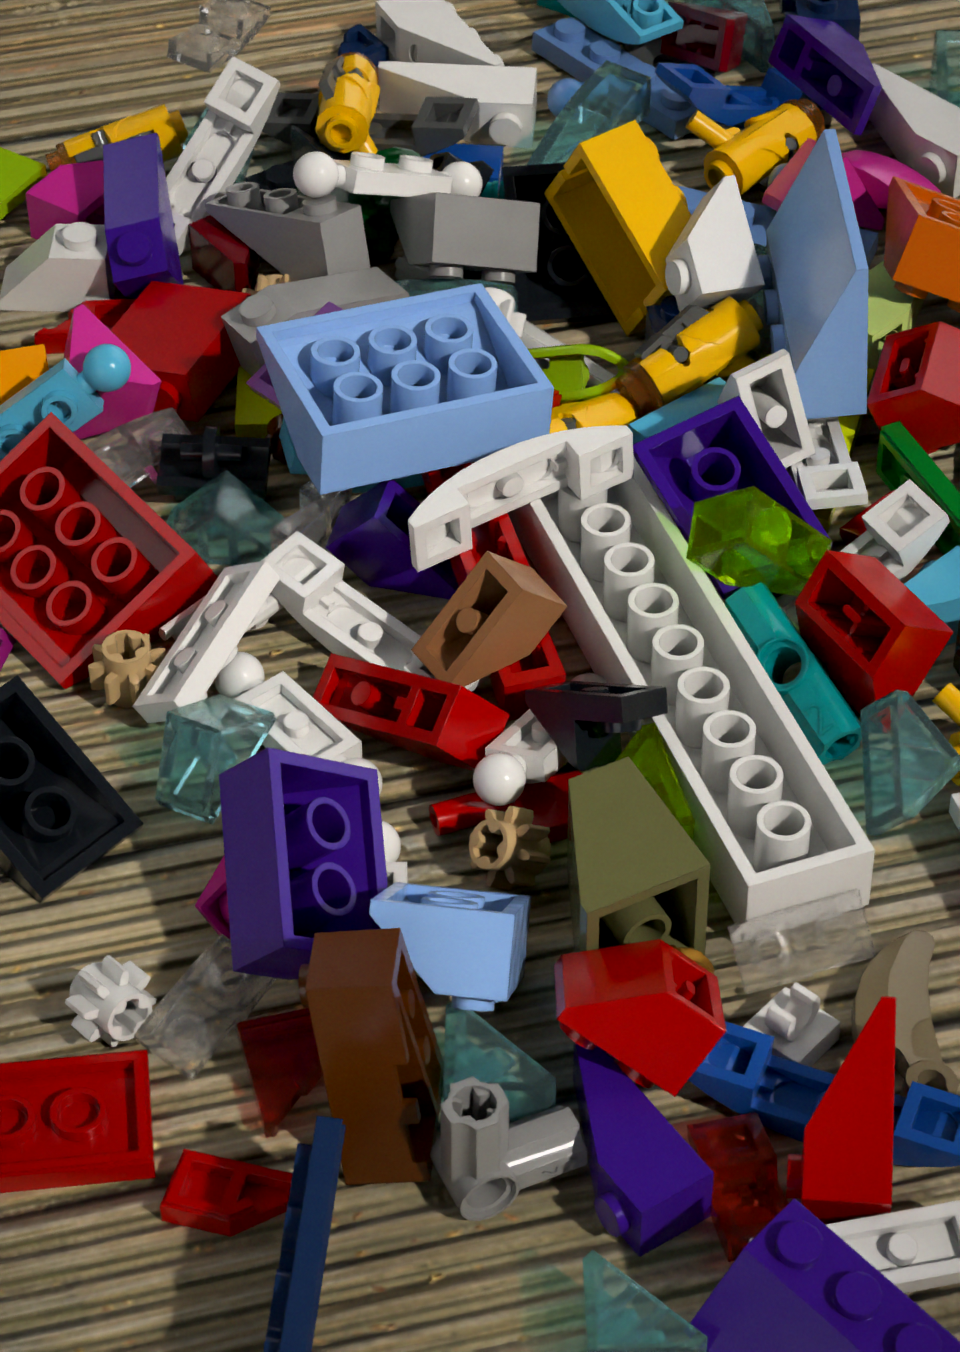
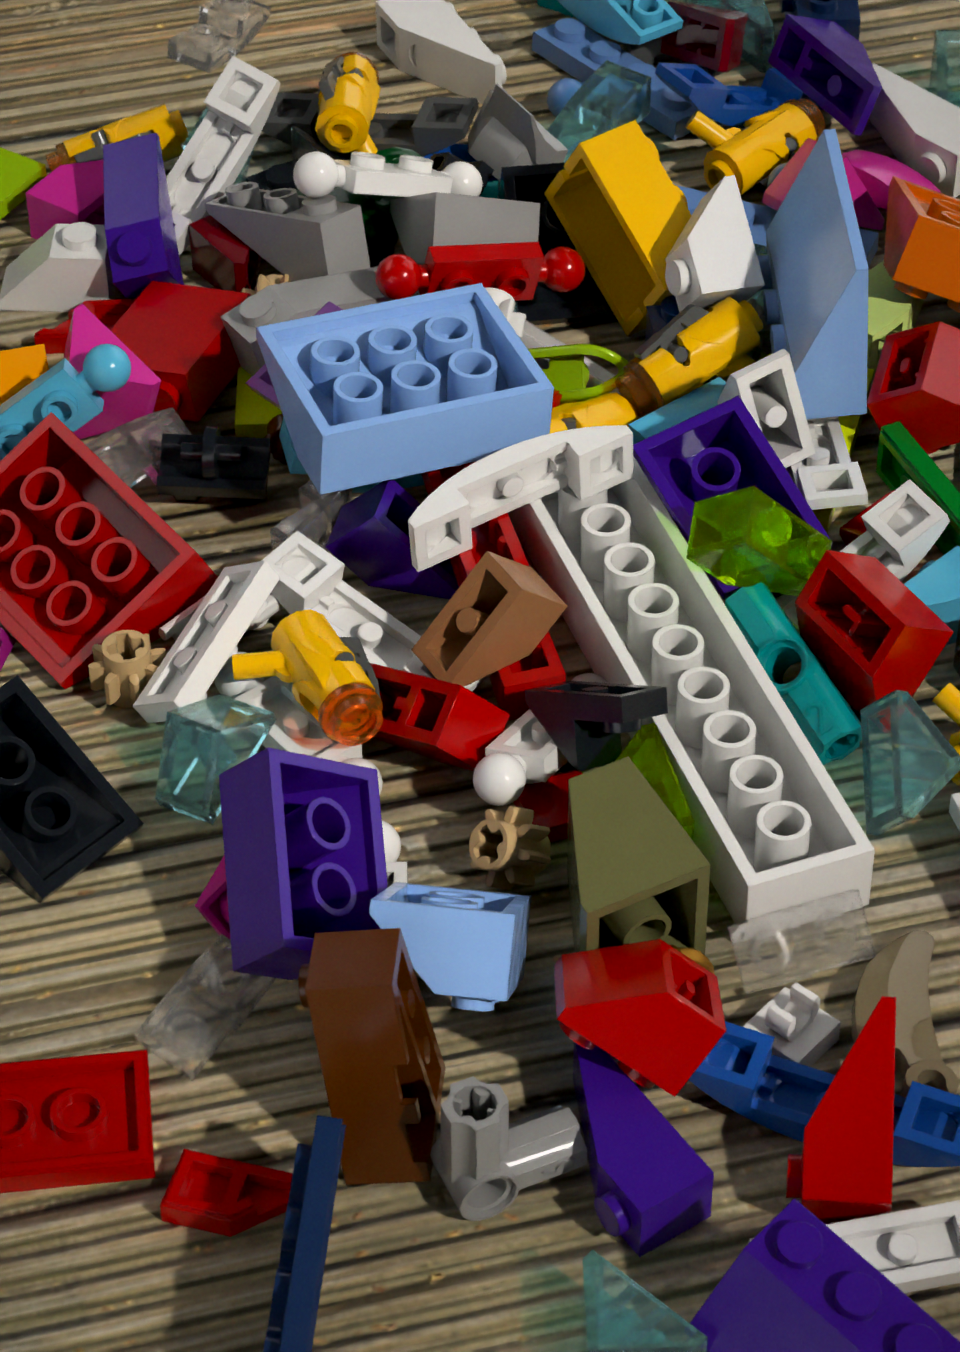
white gear [65,955,156,1047] -> none
clear light blue slope [167,470,290,566] -> none
clear red tile [236,1008,323,1138] -> none
dark blue tile [338,23,389,68] -> none
white slope [378,61,537,148] -> none
red arm [429,792,526,836] -> none
clear light blue slope [443,1002,556,1123] -> none
clear red slope [687,1112,789,1262] -> none
none -> yellow piece [232,609,383,746]
none -> red plate [375,242,585,301]
none -> light grey slope [468,83,568,182]

